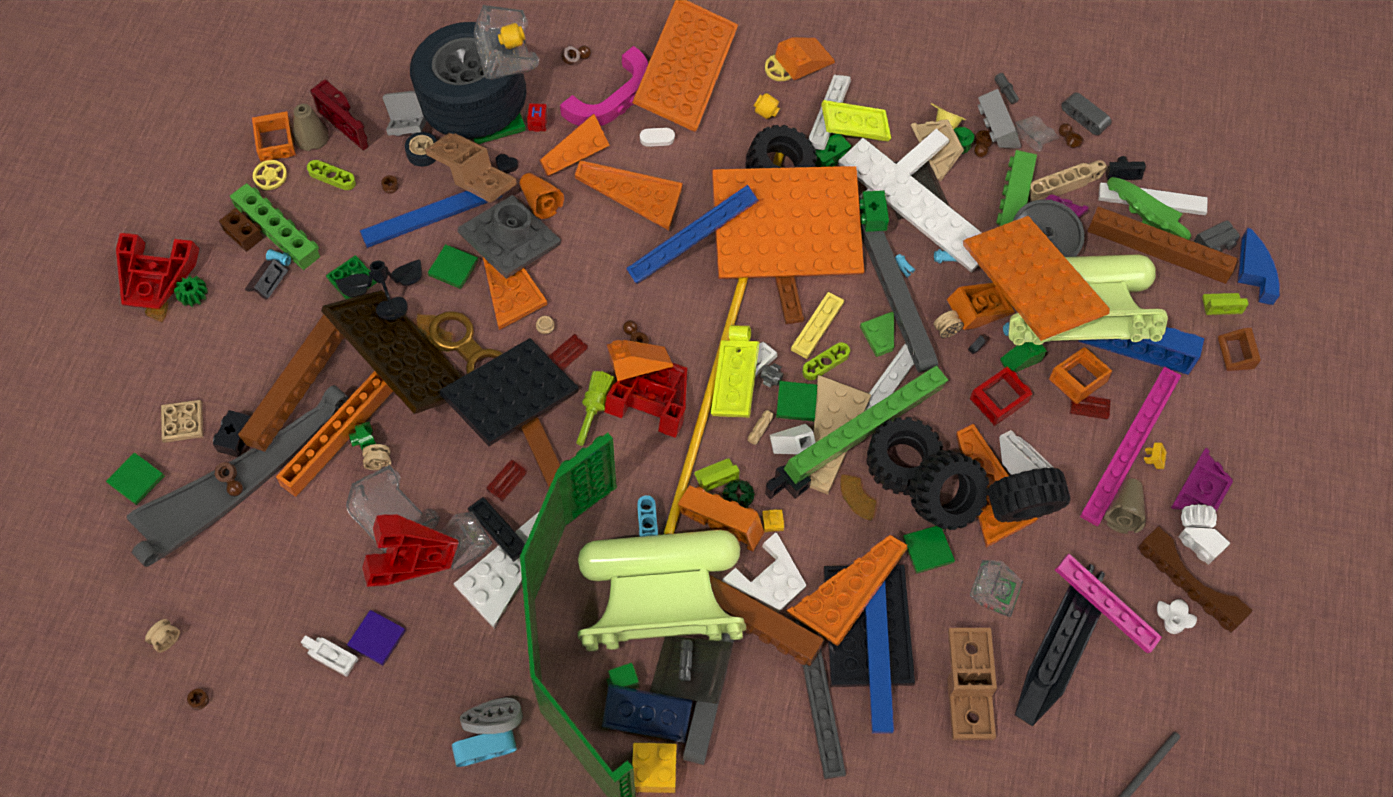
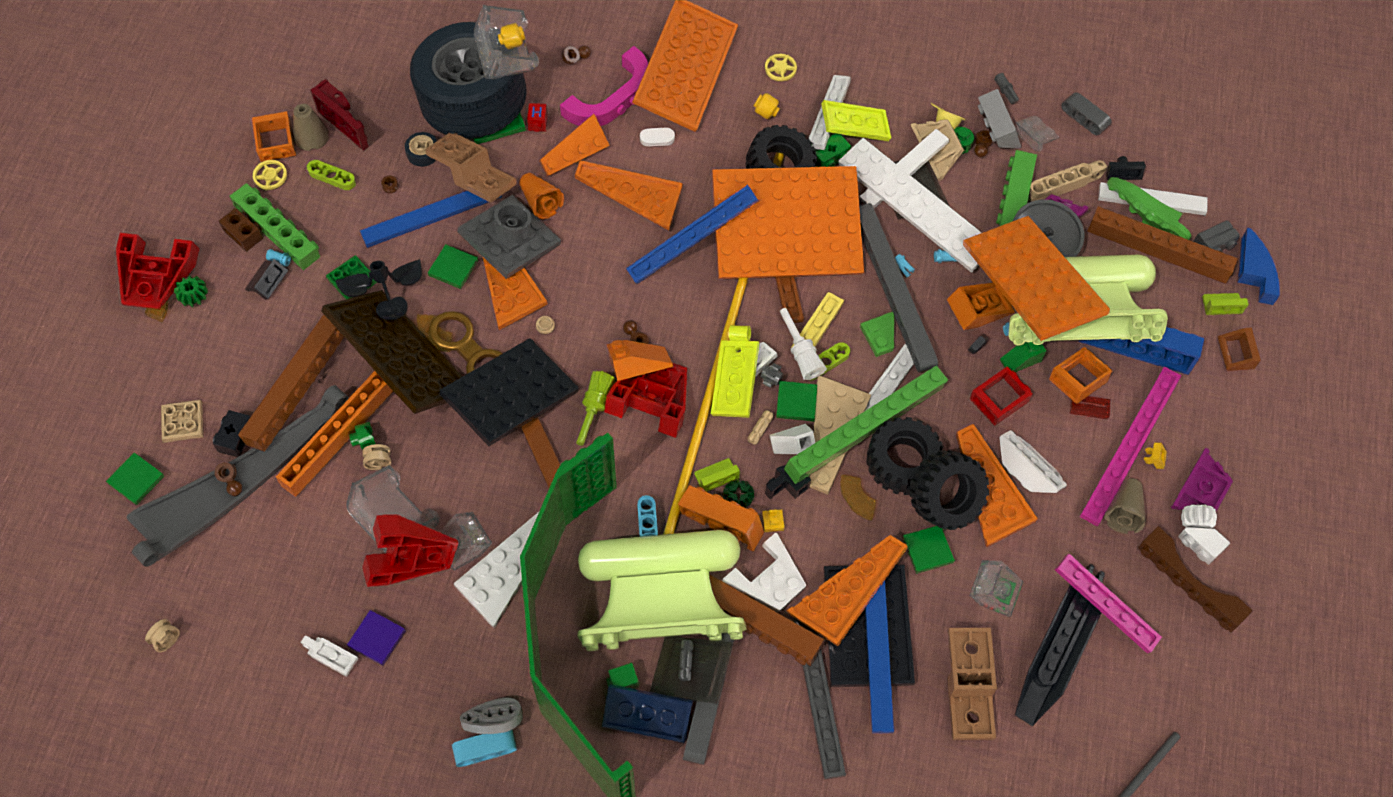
reddish brown bush [187,689,209,710] -> none
light grey bracket [383,91,426,136] -> none
black tile [467,497,525,562] -> none
clear red tile [486,459,527,501] -> none
black tile [496,154,518,174] -> none
clear red tile [548,334,588,371] -> none
yellow brick [632,743,676,793] -> none
orange slope [775,37,835,80] -> none
green brick [859,190,889,232] -> none
tan wheel [933,310,964,338] -> none
black tyre [988,467,1071,523] -> none
reddish brown plate [1058,123,1084,148] -> none
white plate [1157,599,1197,634] -> none
none -> white piece [780,308,827,380]

